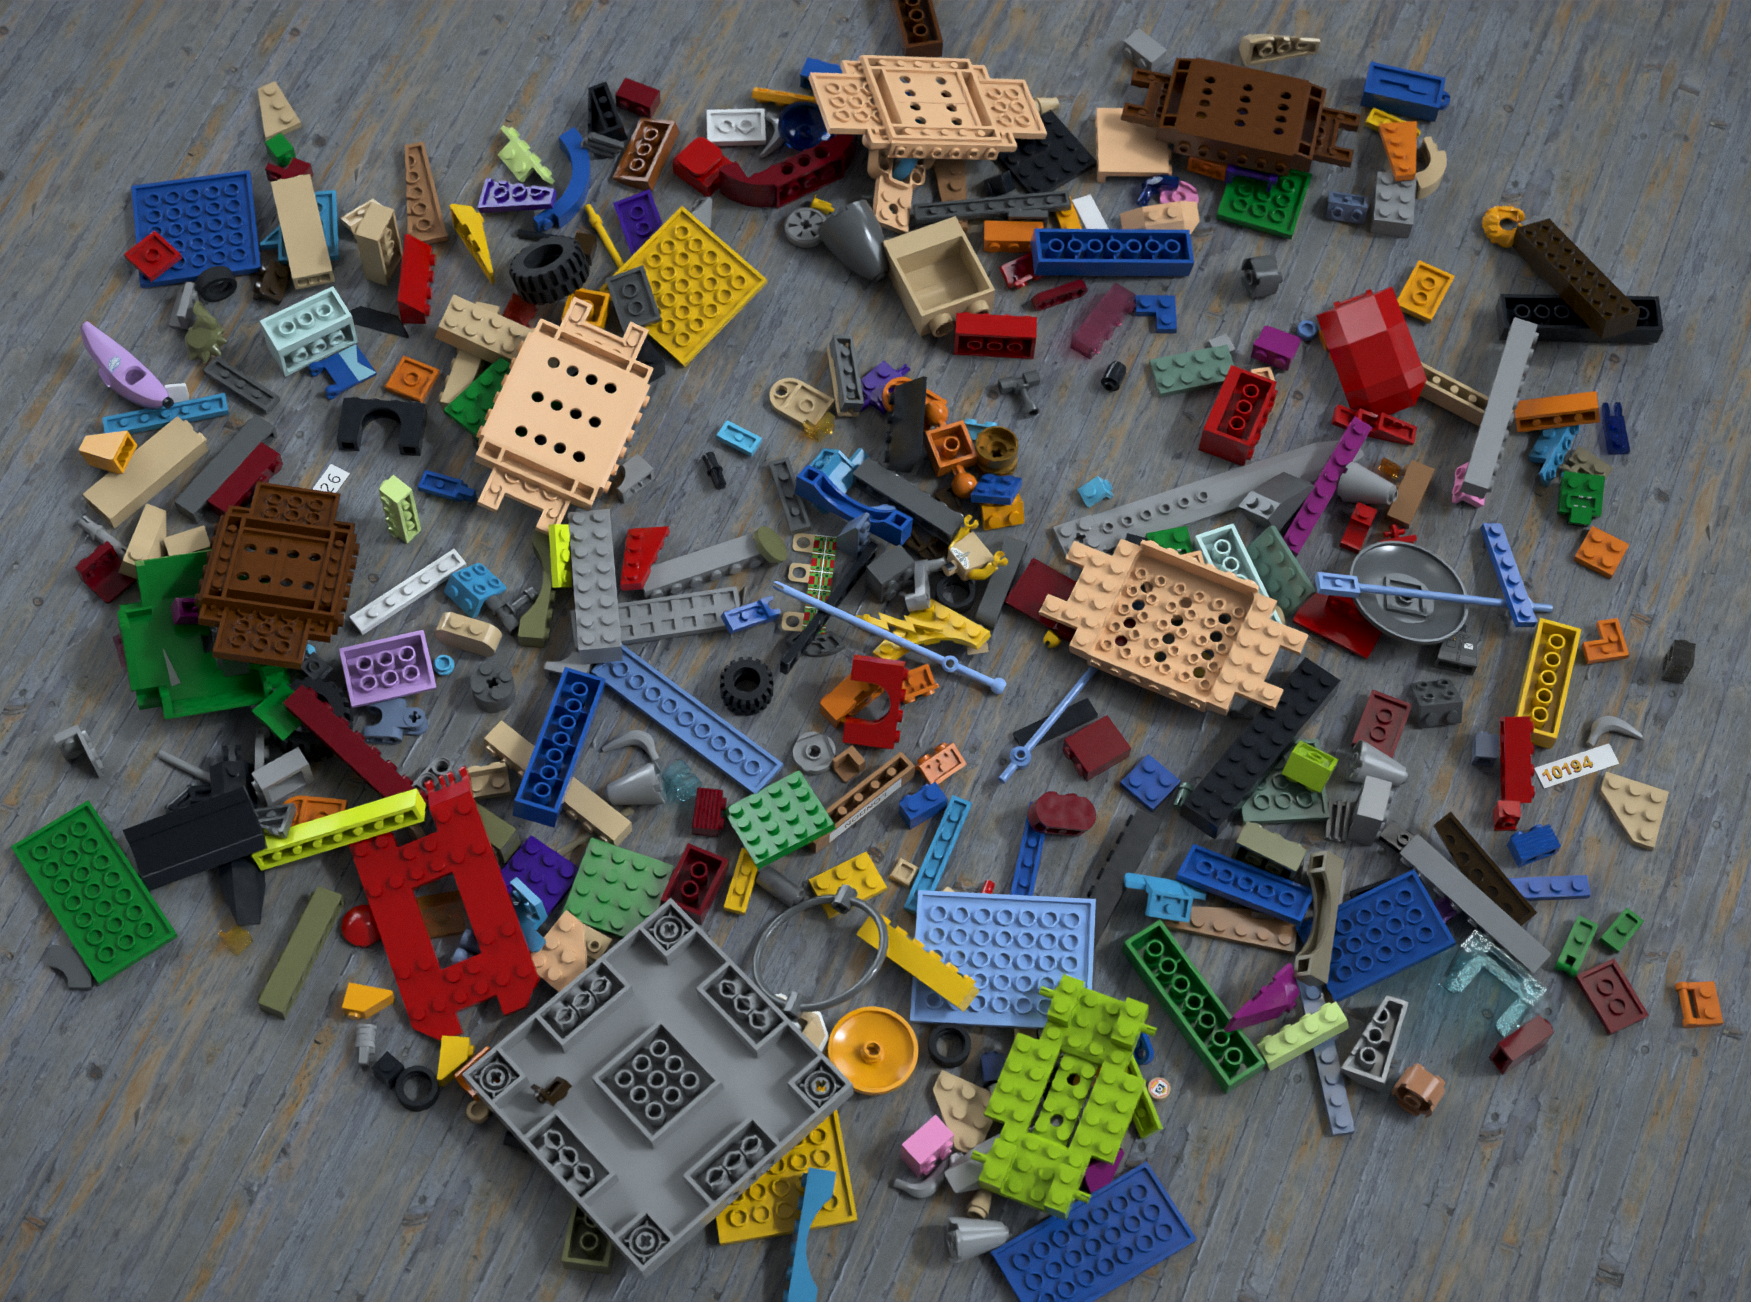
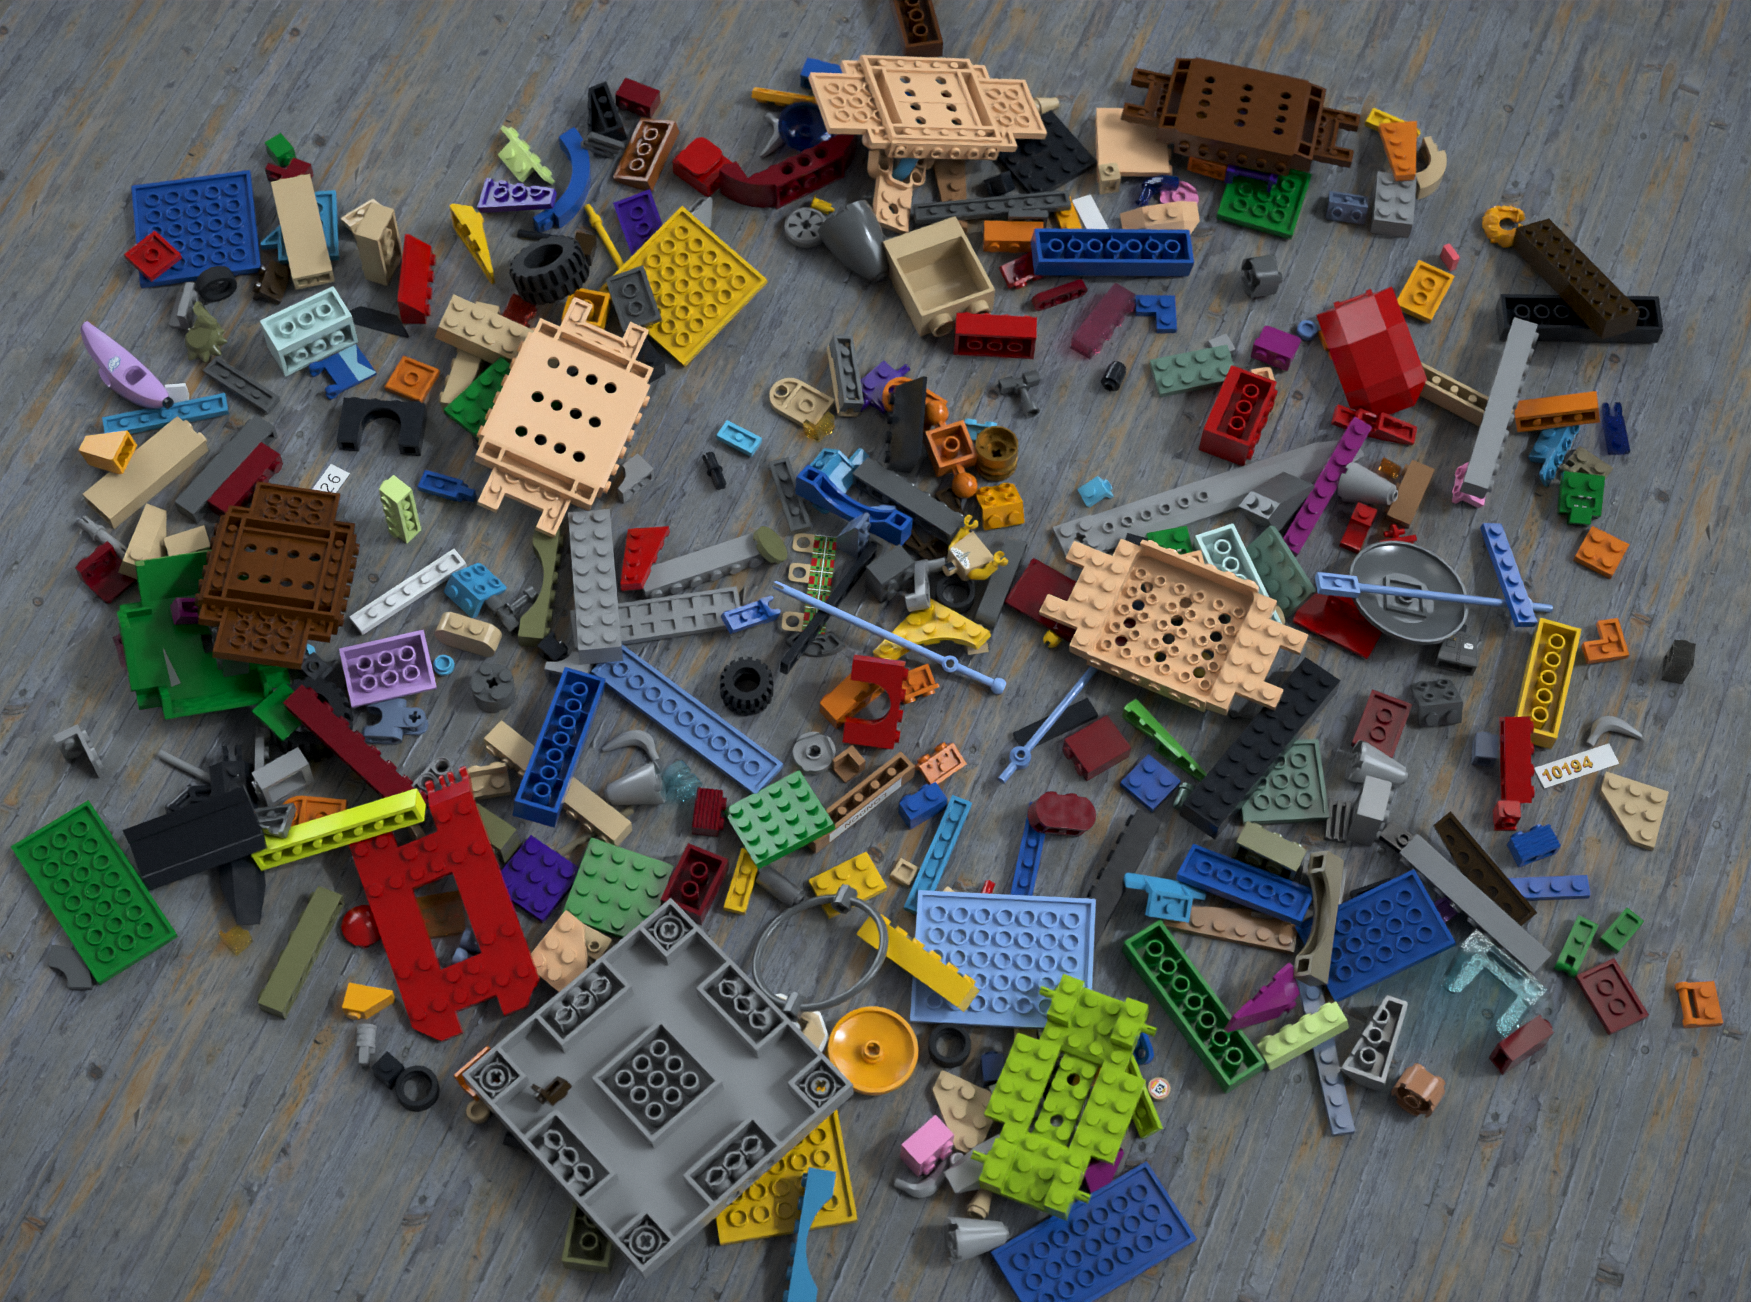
tan wing [258,81,302,141] -> none
medium nougat wing [405,141,448,244] -> none
yellow slope [437,1036,475,1087] -> none
dark azure plate [510,877,548,953] -> none
neon yellow plate [548,524,573,588] -> none
white plate [707,109,766,146] -> none
yellow piece [856,612,943,635] -> none
blue plate [971,474,1022,505] -> none
light grey brick [1122,29,1167,71] -> none
tan wedge [1239,34,1321,67] -> none
lime slope [1281,740,1339,793] -> none
blue piece [1360,62,1450,122] -> none
none -> black brick [537,632,570,662]
none -> tan bracket [1098,163,1121,194]
none -> bright green wedge [1122,699,1207,782]
none -> coral tile [1440,243,1460,271]

